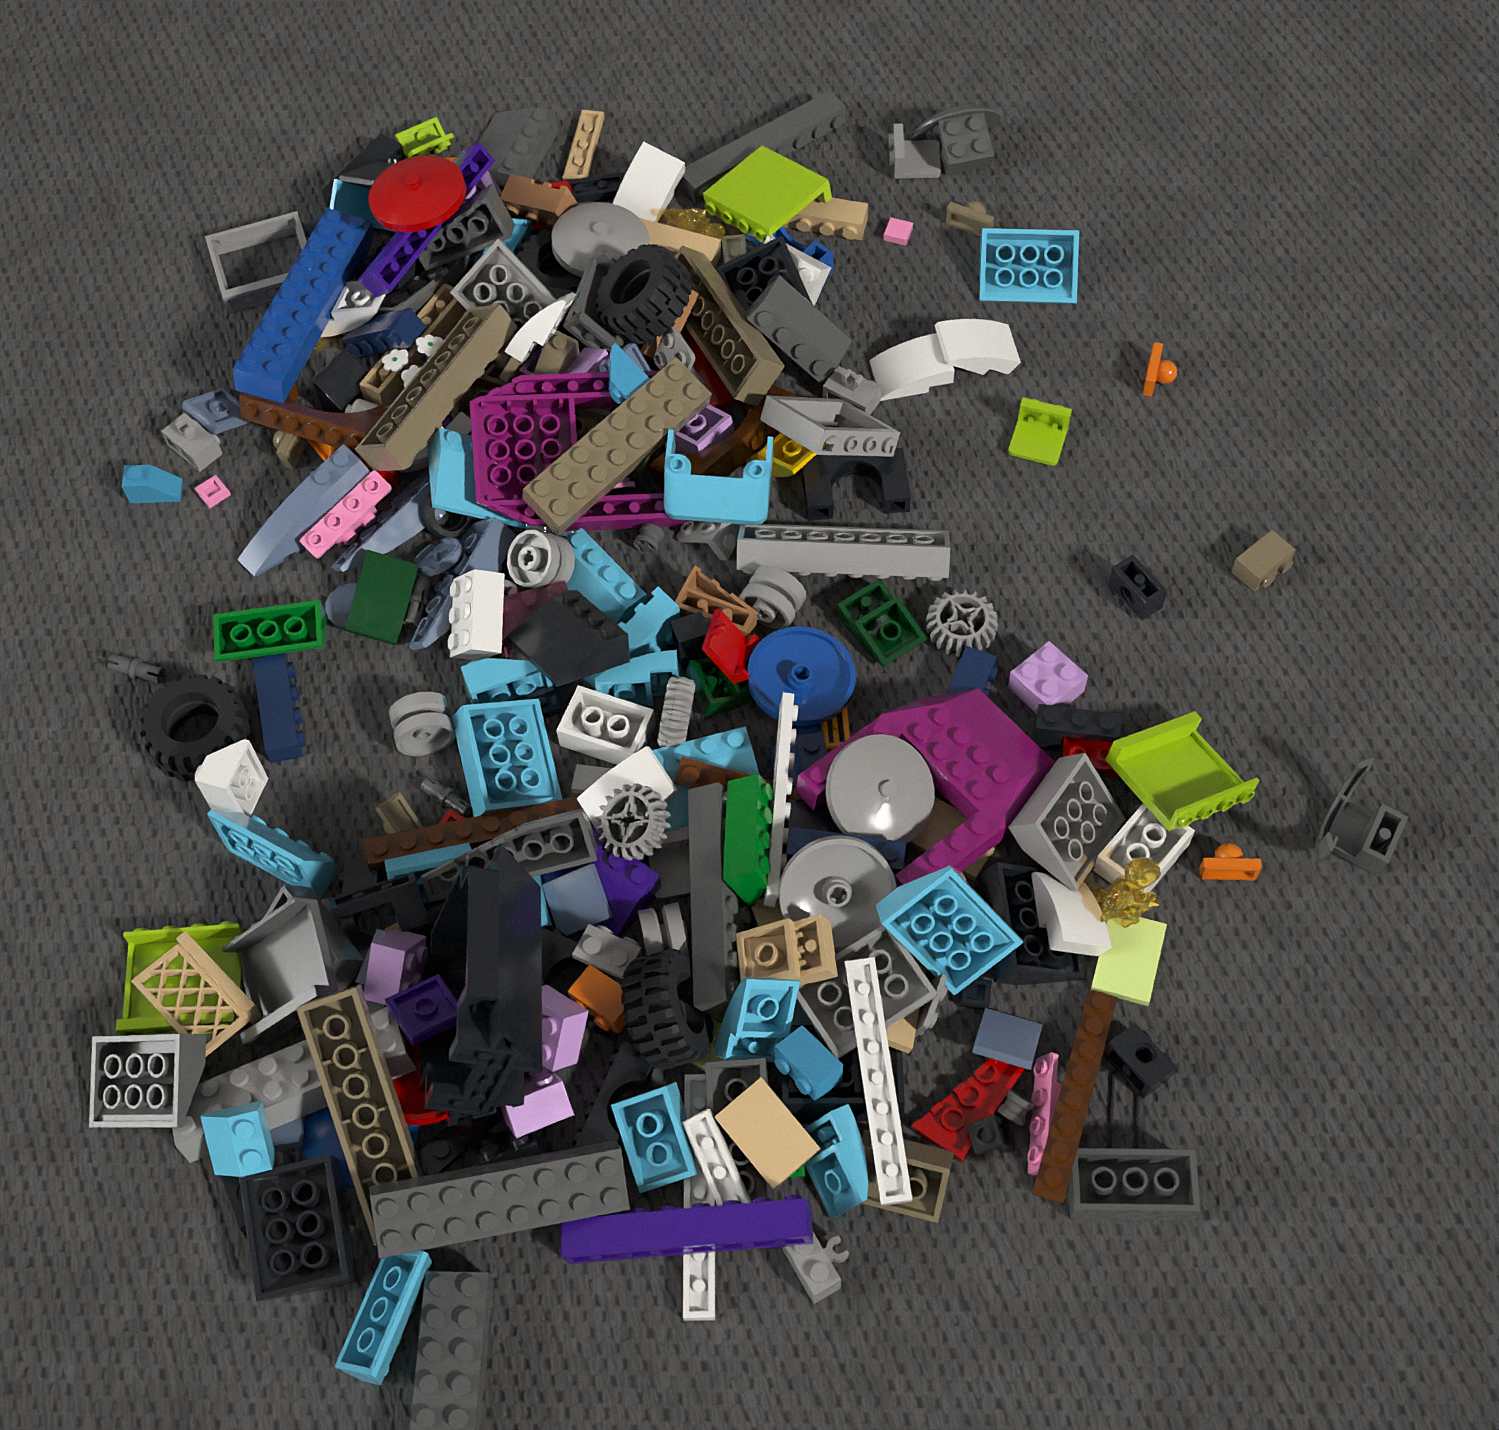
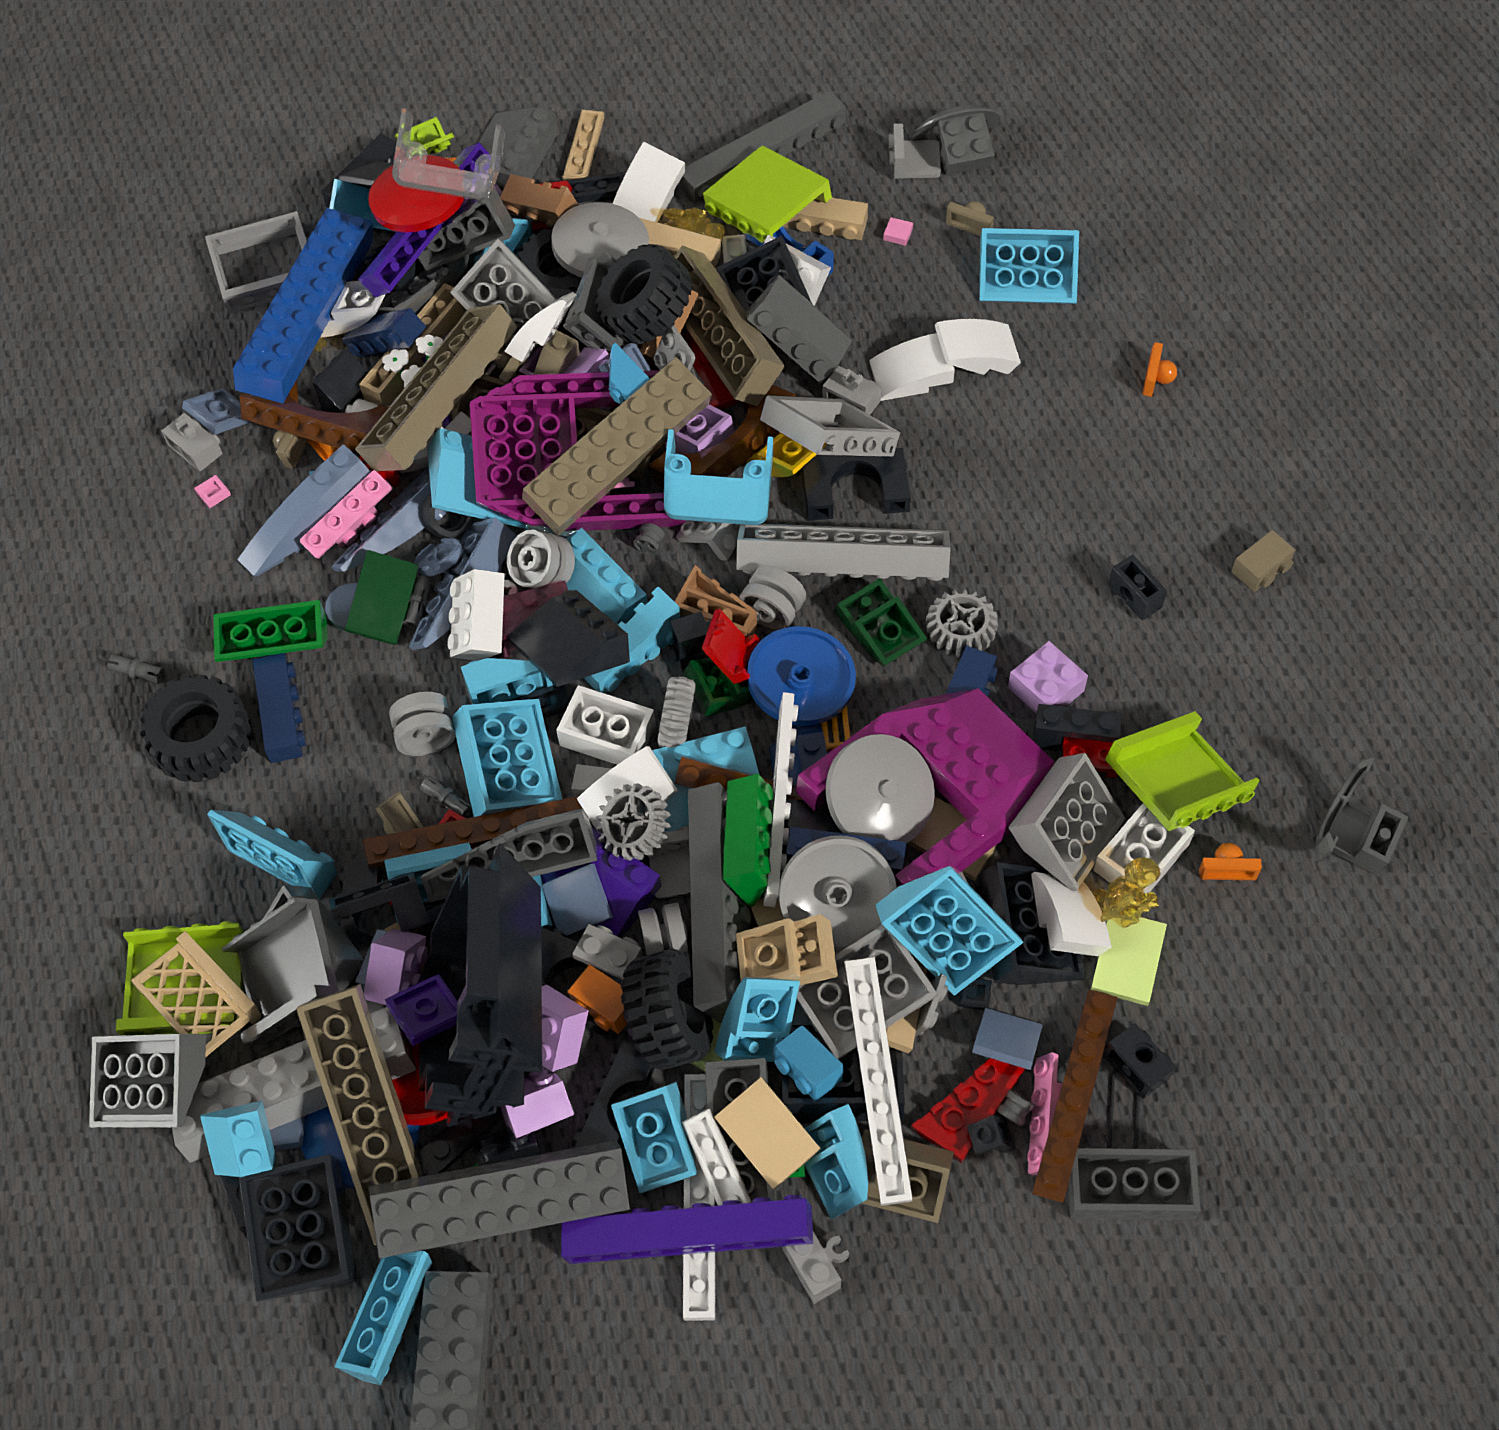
dark azure slope [122,465,183,503] -> none
white slope [195,739,268,817] -> none
medium azure slope [595,650,679,706] -> none
lime bracket [1008,397,1072,466] -> none
none -> clear windscreen [392,108,506,200]

